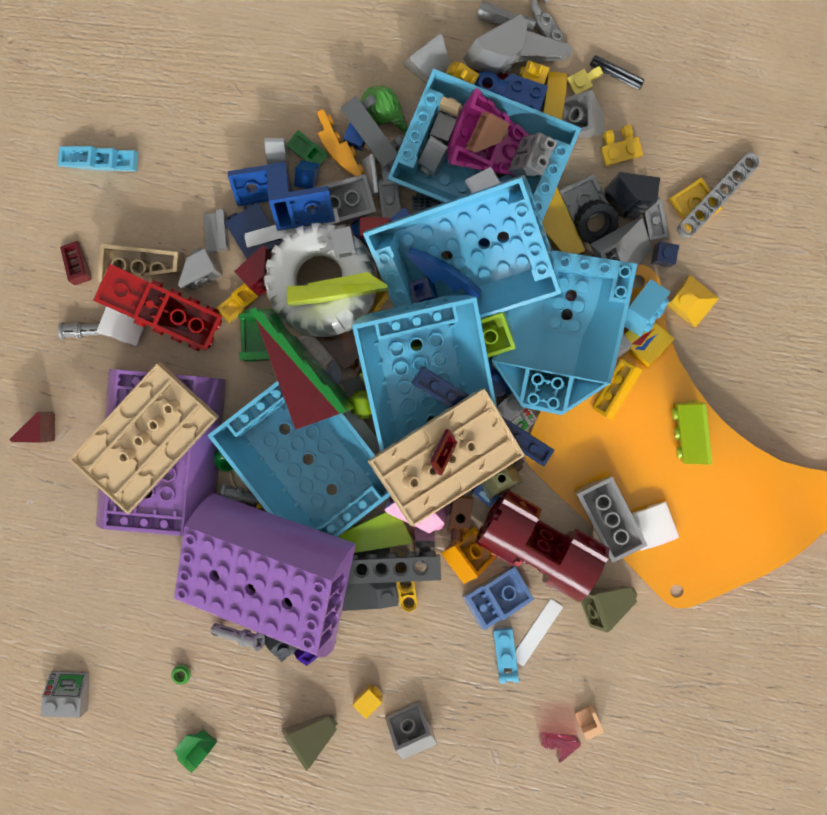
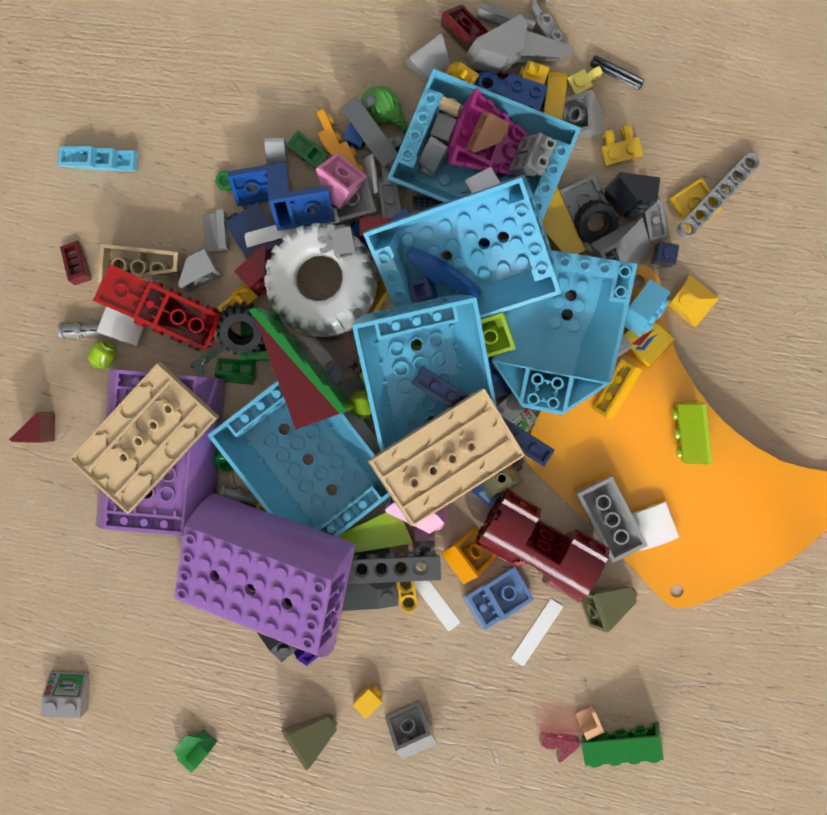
bright green plate [171,665,191,685] -> none
light grey pin [211,623,265,651] -> none
neon yellow wedge [287,272,389,307] -> none
blue brick [294,160,320,189] -> none
dark red slope [429,429,457,476] -> none
reddish brown torso [447,495,473,543] -> none
medium azure plate [494,628,519,684] -> none
none -> lime head [87,340,117,370]
none -> clear light blue bar [190,348,223,376]
none -> green slope [214,358,256,385]
none -> green tile [215,171,232,191]
none -> black tyre [216,302,264,356]
none -> bright pink slope [316,153,368,209]
none -> white sticker [415,566,460,631]
none -> dark red slope [441,4,489,52]
none -> green wedge [581,722,664,767]

